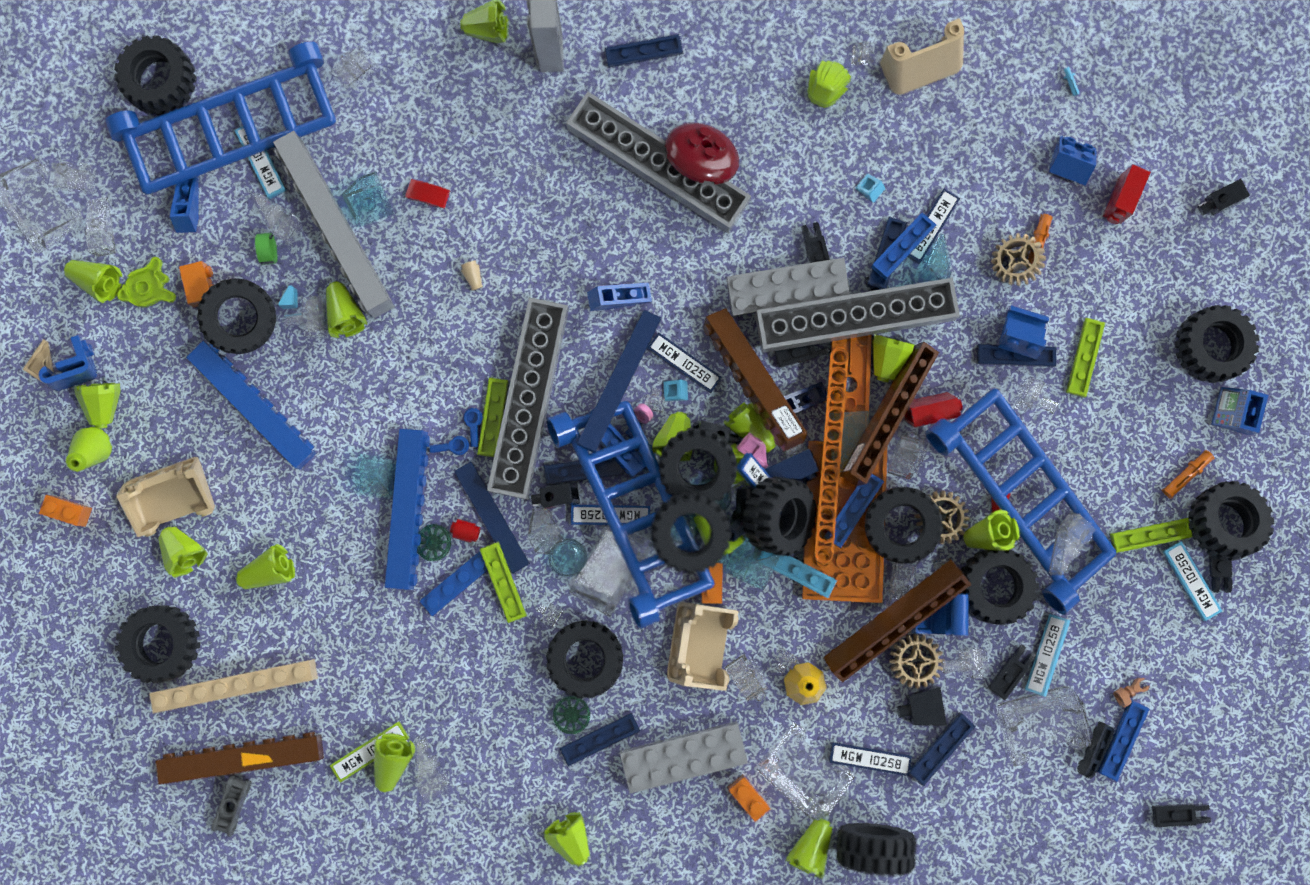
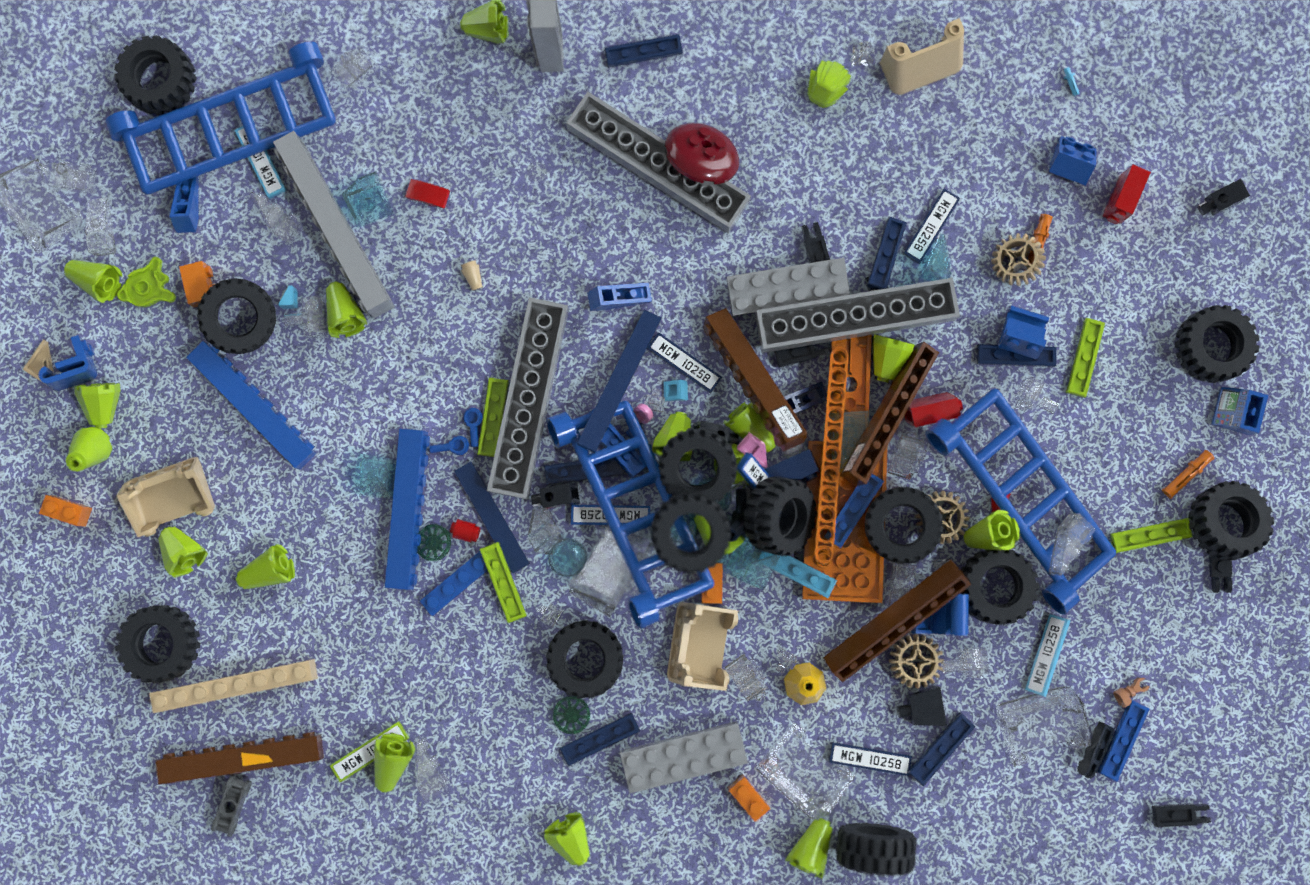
bright green piece [255,232,278,265] -> none
medium azure slope [855,174,885,203] -> none
blue plate [871,213,937,280] -> none
black hinge [987,644,1036,700] -> none
tile [1162,541,1222,621] -> none

